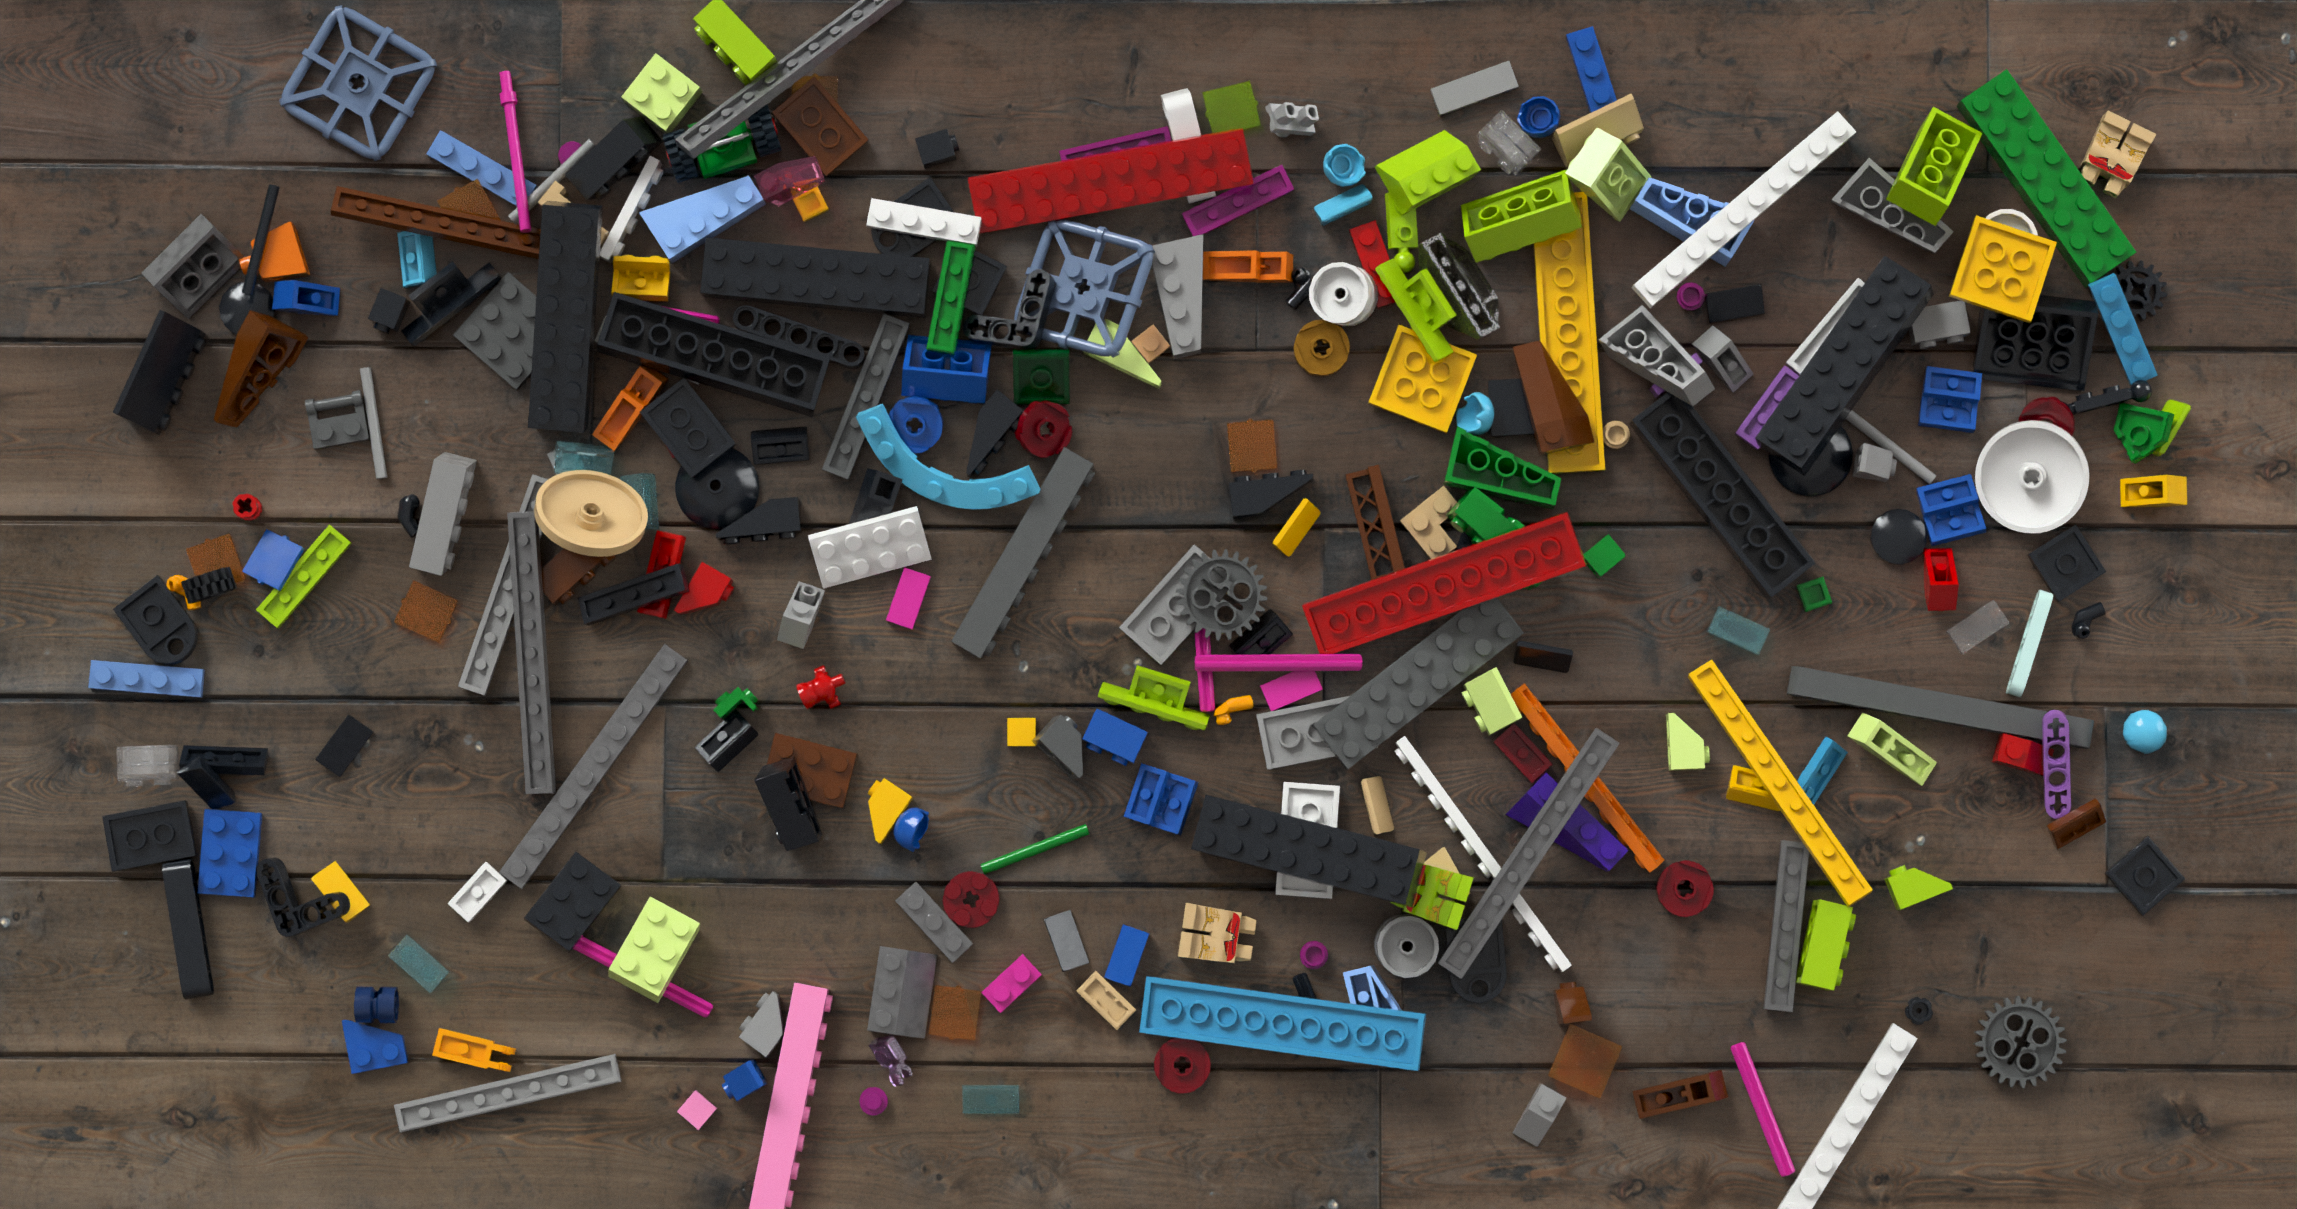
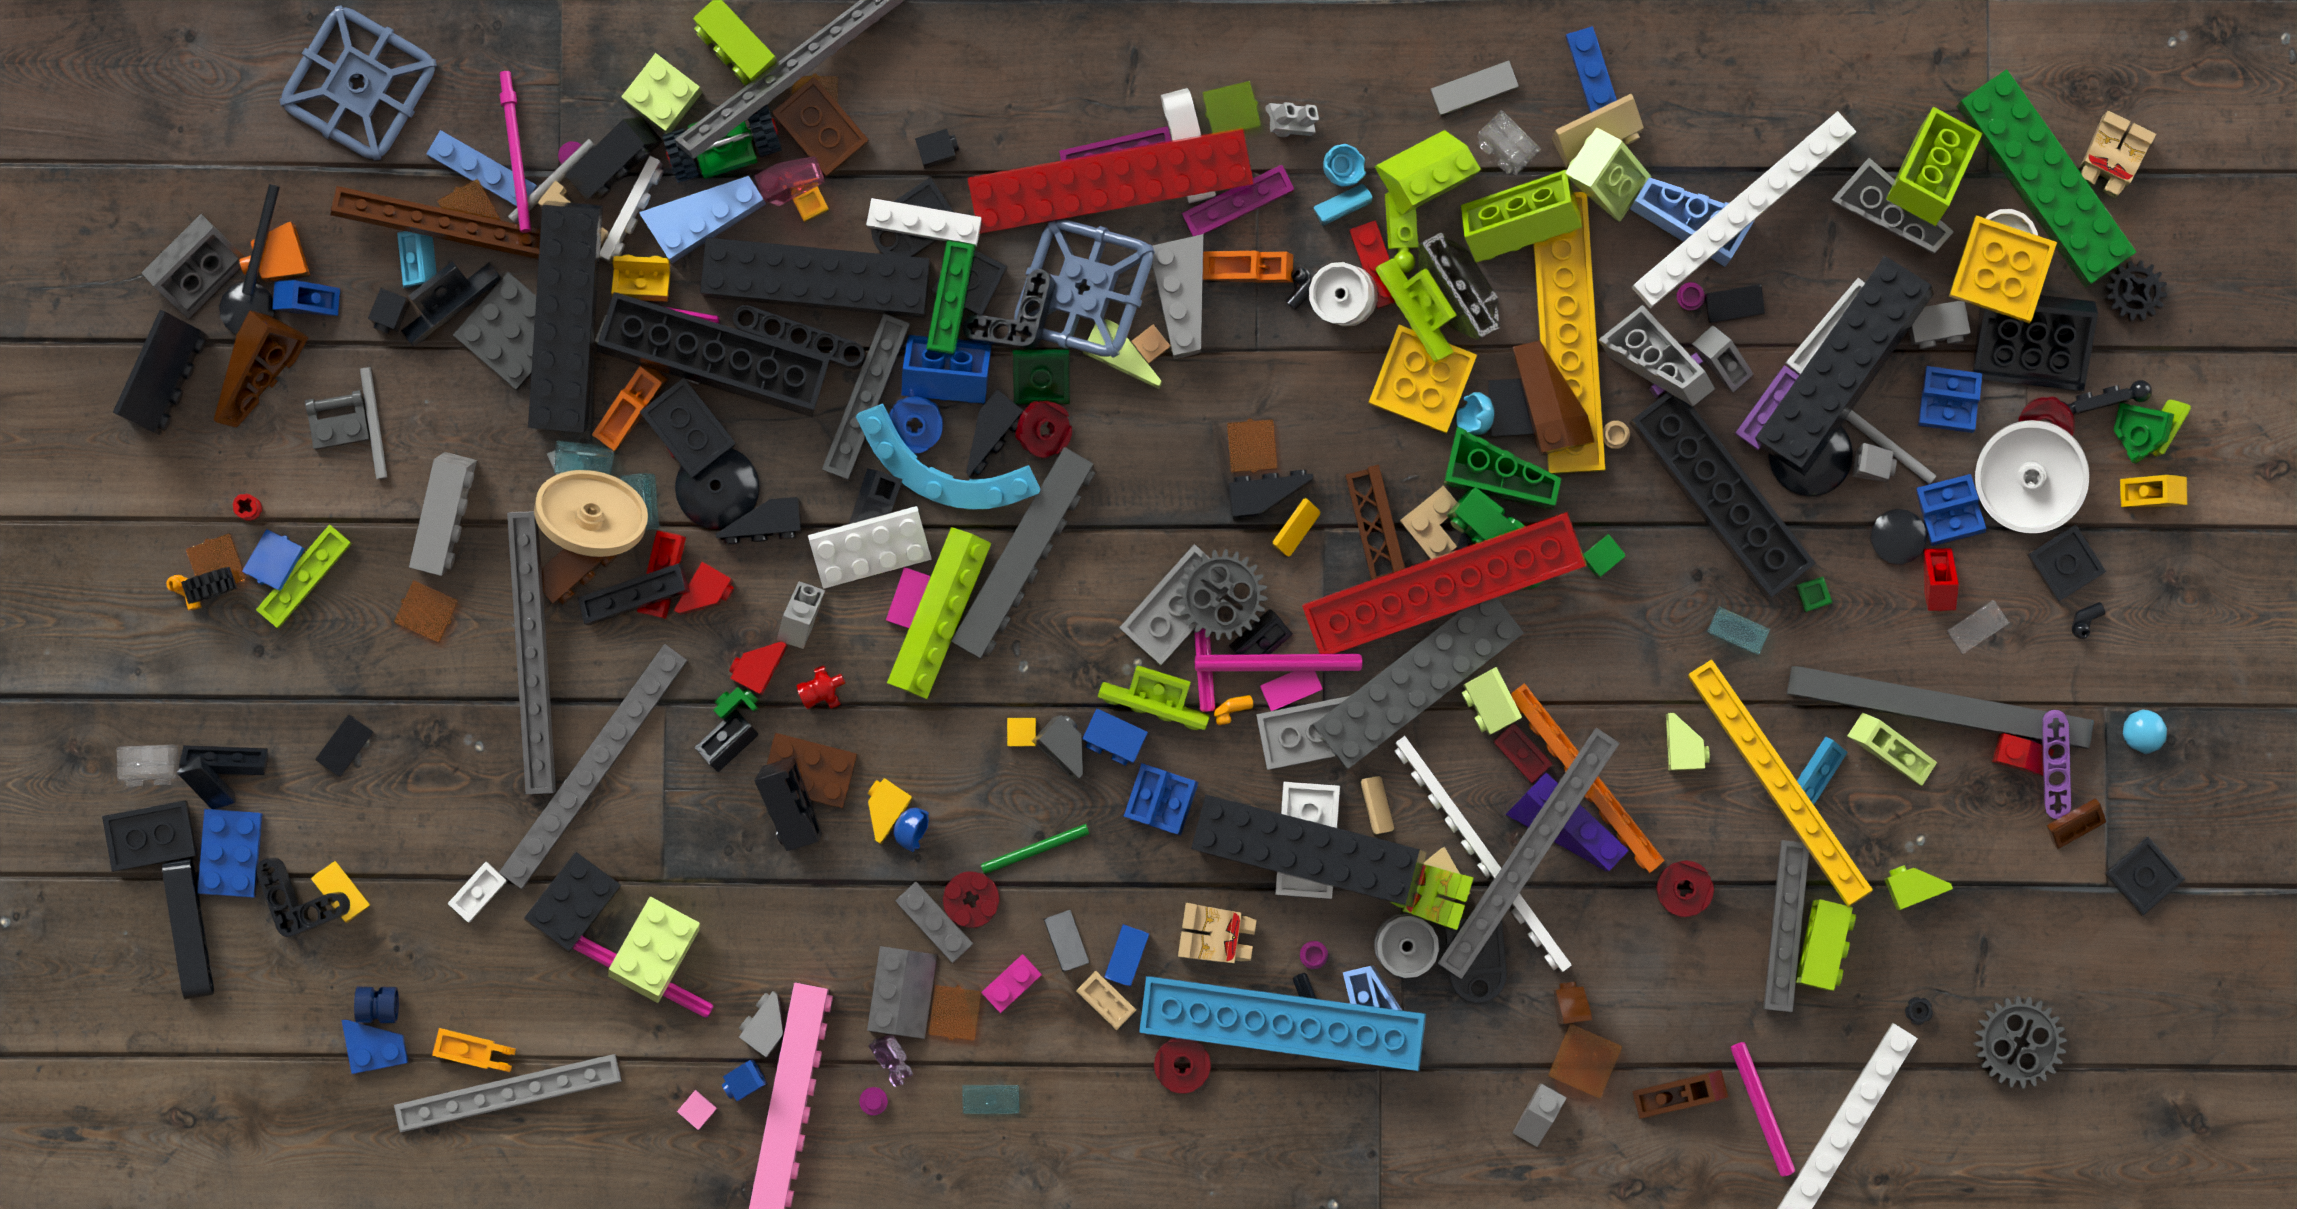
medium blue plate [88,660,205,698] -> none
black tile [113,575,198,665] -> none
clear light blue plate [388,935,450,993] -> none
black arm [397,494,420,538] -> none
light grey plate [458,474,548,696] -> none
black slope [751,427,810,465] -> none
pearl gold plate [1294,319,1350,376] -> none
black slope [1513,640,1574,673] -> none
blue hair [1517,96,1560,138] -> none
yellow slope [1726,765,1780,811] -> none
light aqua beam [2006,589,2053,698] -> none
dark azure plate [2088,273,2157,385] -> none
none -> red slope [729,641,788,695]
none -> lime brick [887,527,992,699]

